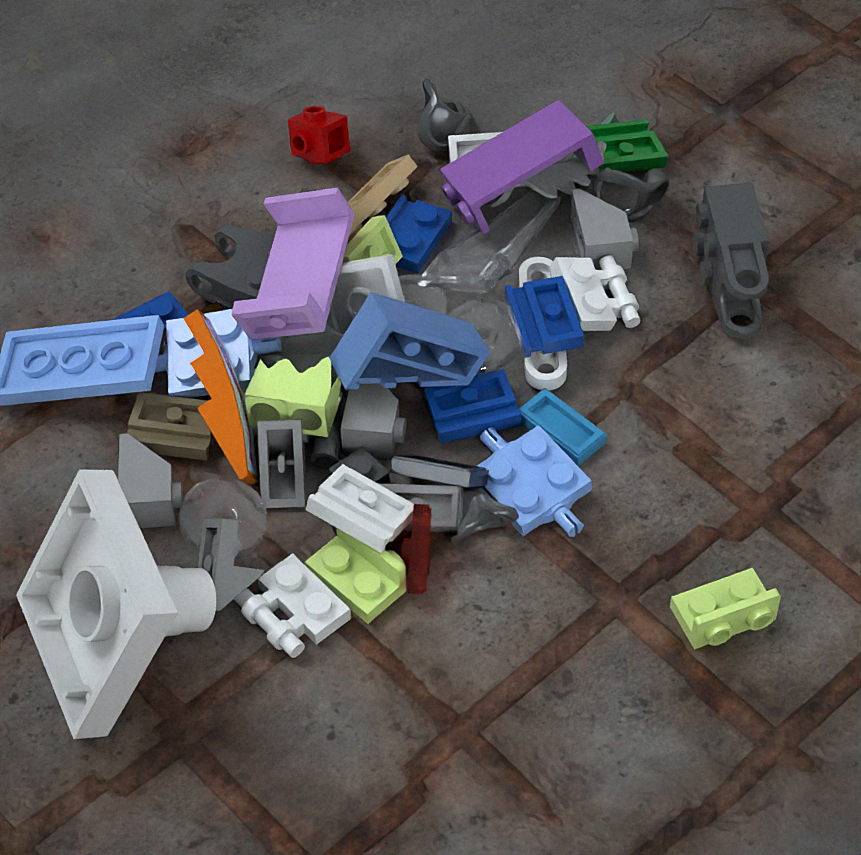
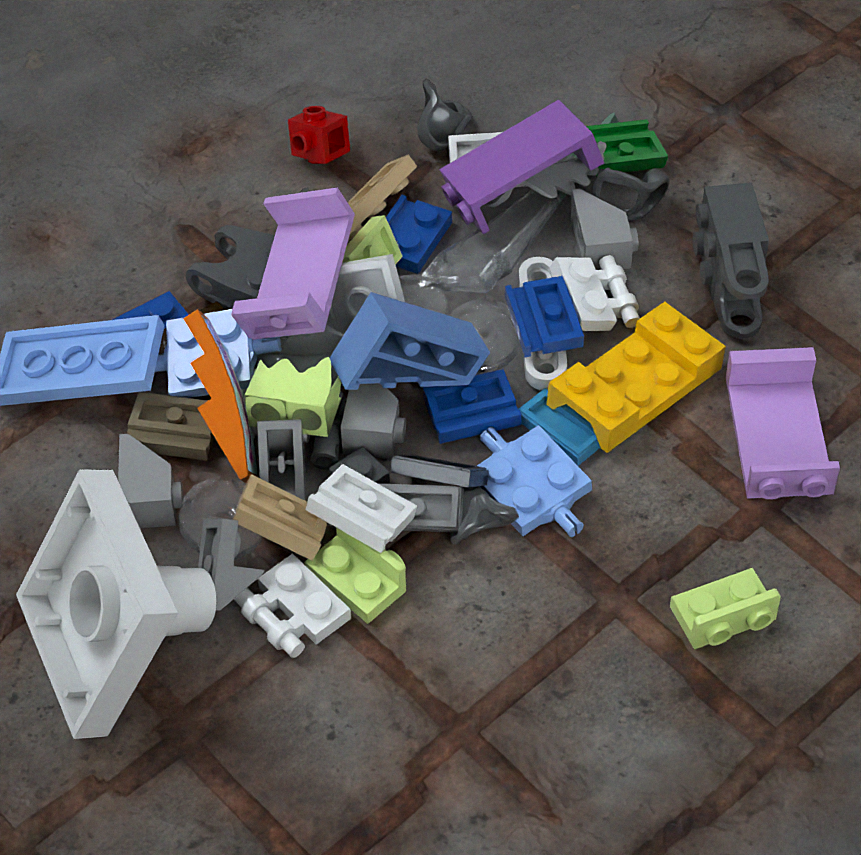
clear red plate [402,504,432,595] -> none
none -> tan plate [232,474,327,560]
none -> yellow piece [546,301,726,453]
none -> lavender panel [725,347,840,499]

